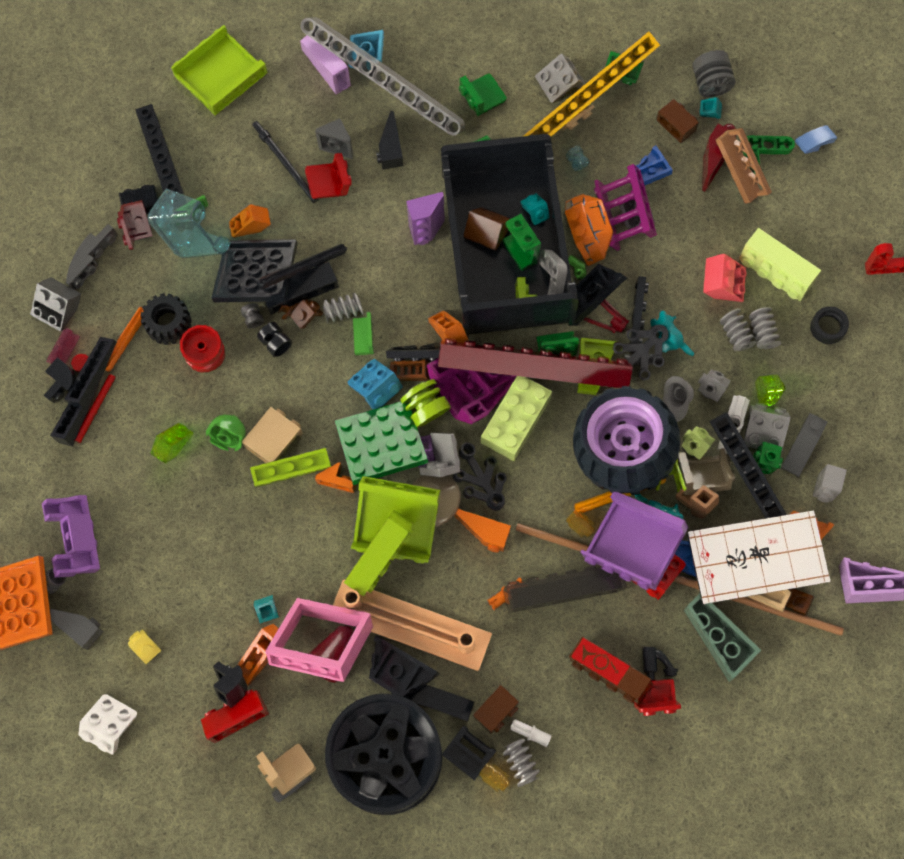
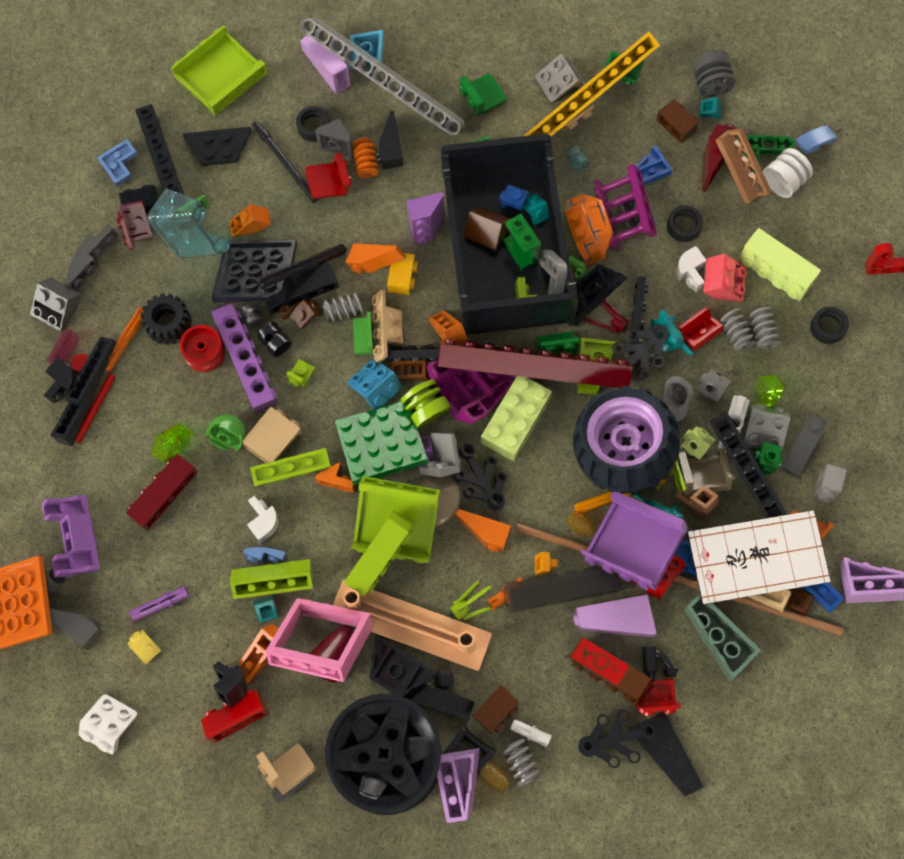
none -> medium blue plate [97,139,138,186]
none -> dark red brick [126,454,198,531]
none -> medium lavender pin [129,586,190,622]
none -> black wing [183,127,252,166]
none -> medium lavender brick [211,303,278,414]
none -> lime brick [230,559,313,599]
none -> medium blue slope [243,547,288,564]
none -> white brick [247,496,279,544]
none -> lime bracket [286,359,316,388]
none -> black tyre [296,106,330,142]
none -> orange slope [345,244,406,274]
none -> orange piece [352,138,379,178]
none -> tan bracket [371,289,403,363]
none -> yellow brick [387,253,418,295]
none -> black tile [435,669,454,689]
none -> lavender wedge [437,748,480,823]
none -> lime plant [450,580,492,621]
none -> blue bracket [499,184,529,210]
none -> light orange tile [535,552,558,575]
none -> lavender slope [573,595,657,638]
none -> black plant [578,709,657,768]
none -> black wing [628,712,704,797]
none -> black tyre [667,205,703,242]
none -> white brick [676,246,706,292]
none -> red bracket [678,307,724,351]
none -> white wheel [763,148,813,198]
none -> blue plate [802,582,844,613]

